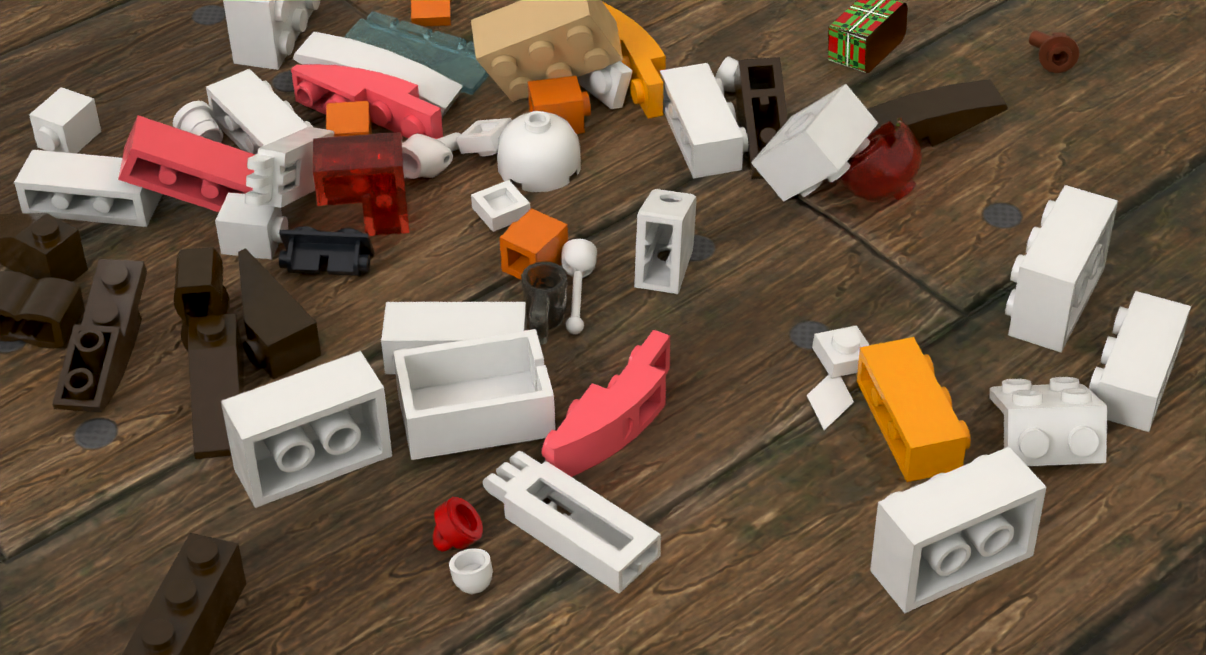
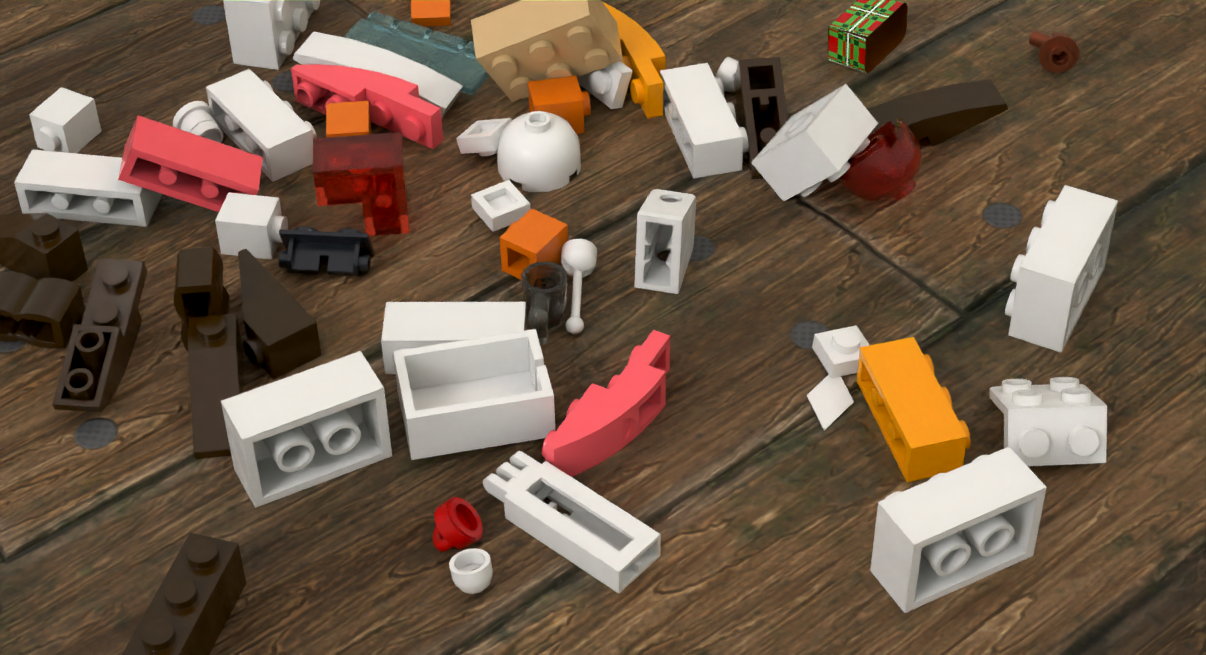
white hinge [245,127,334,208] -> none
white piece [389,132,461,179] -> none
white brick [1089,291,1191,432] -> none

